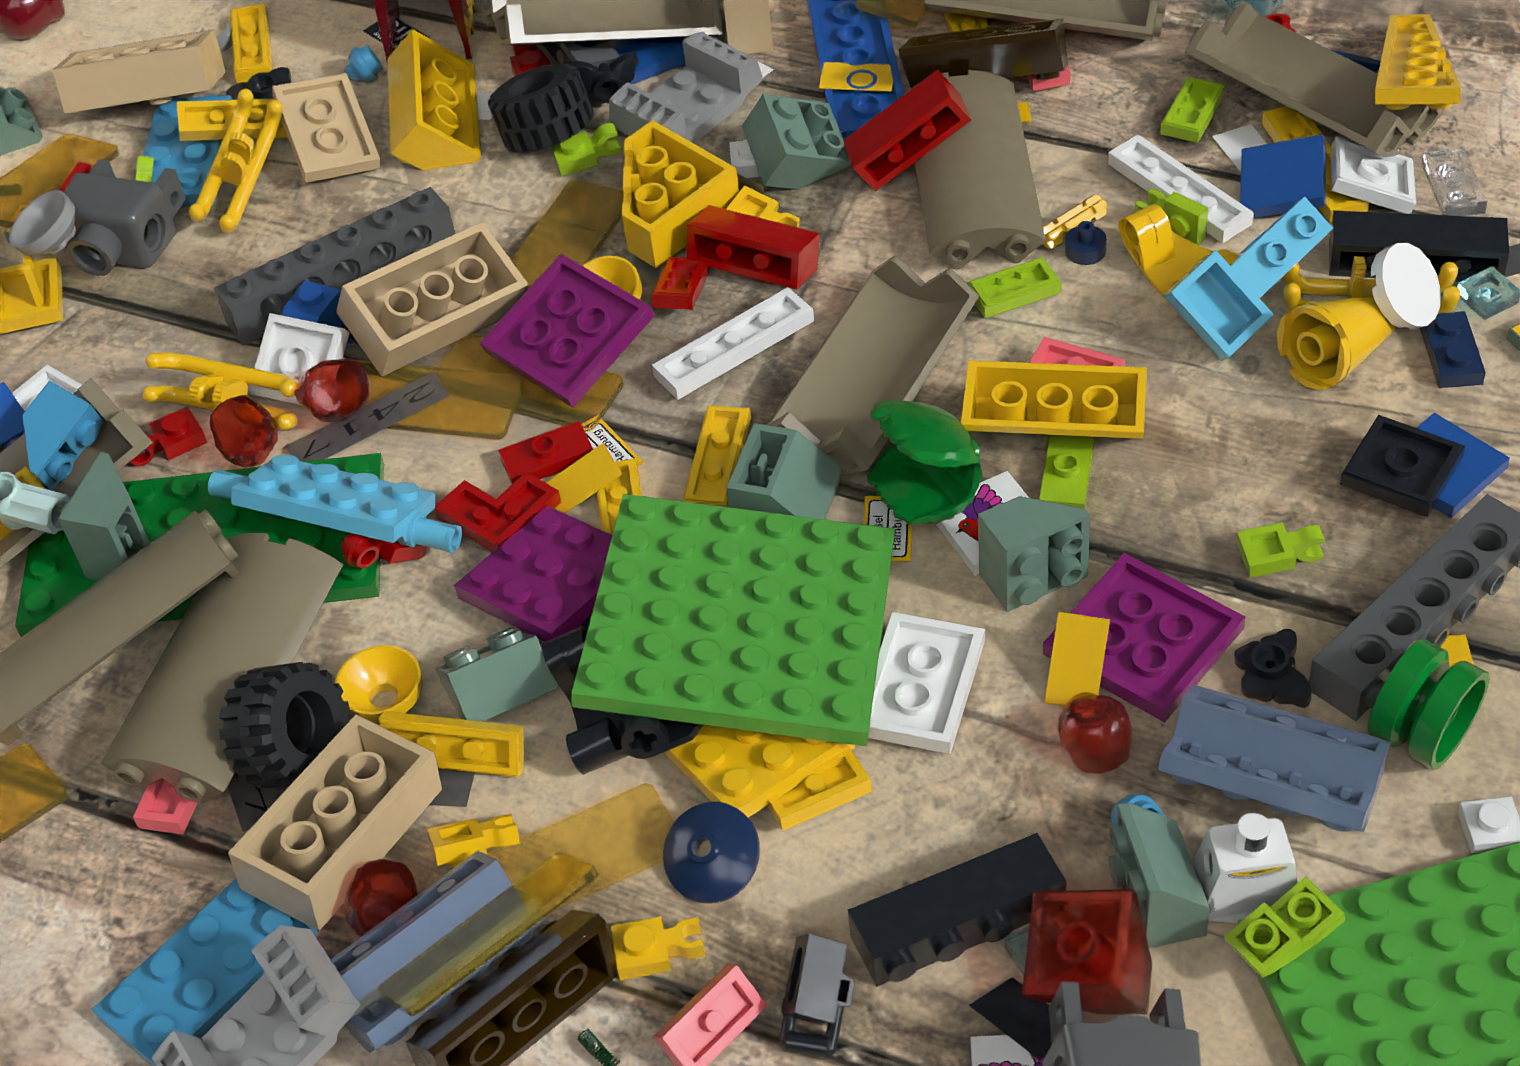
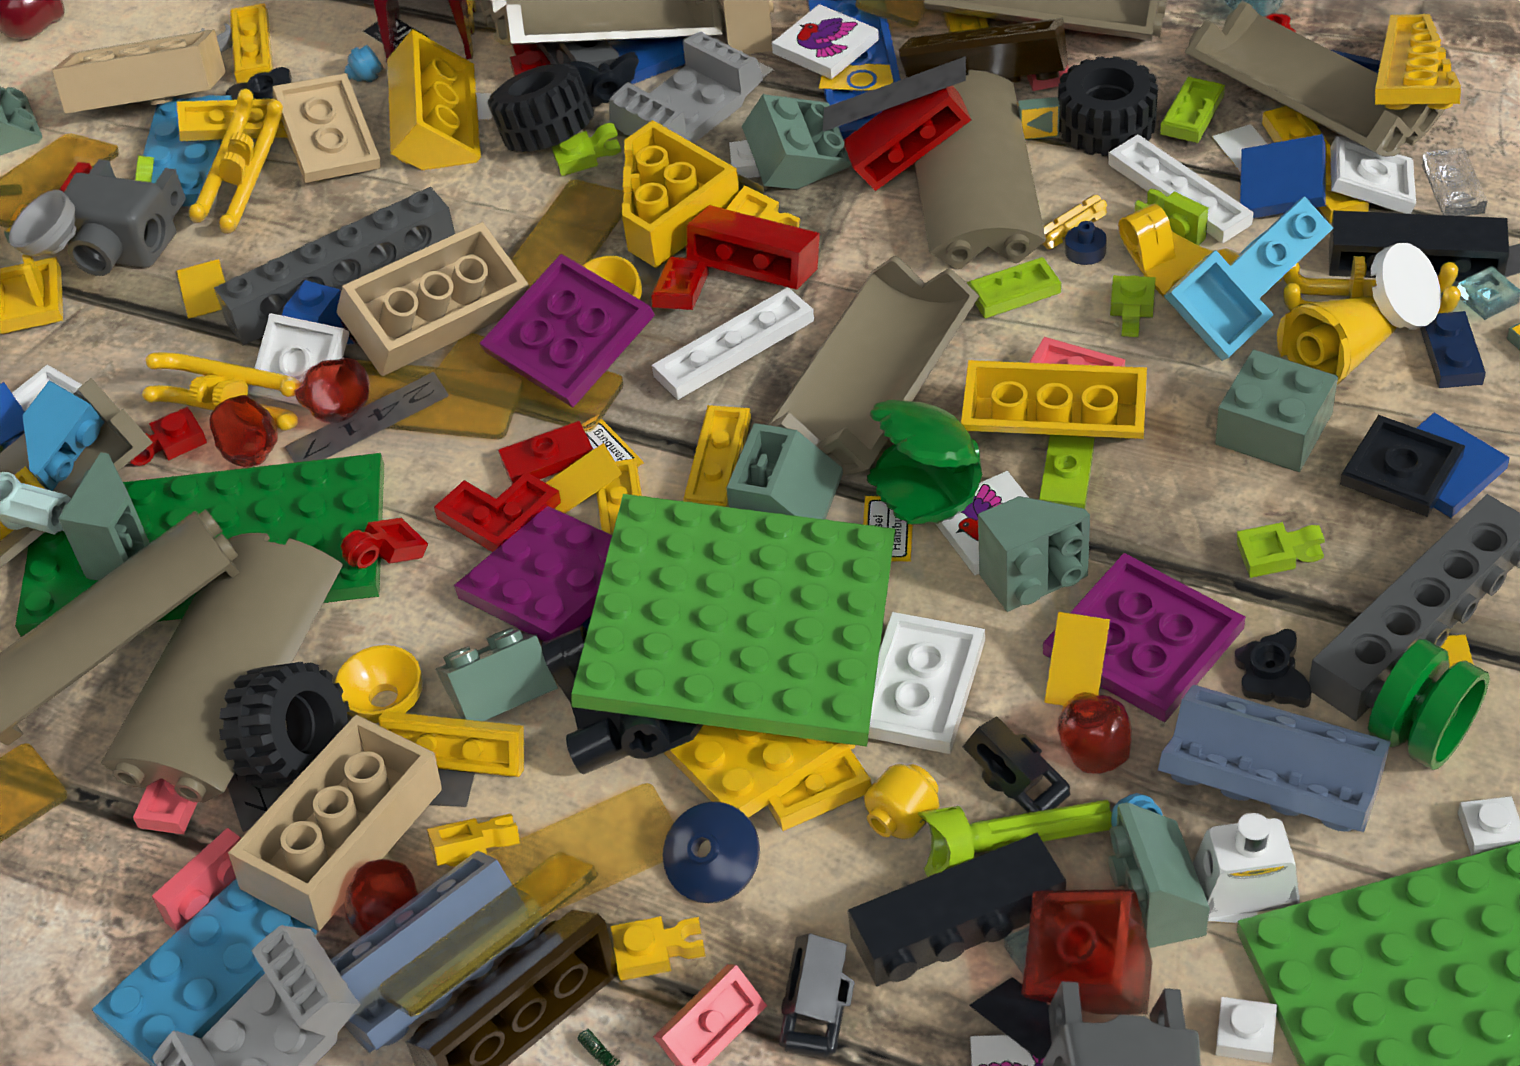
medium azure plate [208,455,462,553] -> none
lime slope [1224,876,1345,978] -> none
none -> coral plate [152,827,241,932]
none -> yellow sticker [177,259,225,319]
none -> white tile [772,4,879,79]
none -> flat silver sticker [823,57,966,132]
none -> yellow head [864,764,939,839]
none -> lime piece [918,800,1112,877]
none -> black piece [962,716,1070,813]
none -> tile [1018,97,1060,140]
none -> black tyre [1058,56,1158,156]
none -> lime plate [1110,275,1156,337]
none -> sand green brick [1215,349,1338,472]
none -> white plate [1216,997,1277,1063]

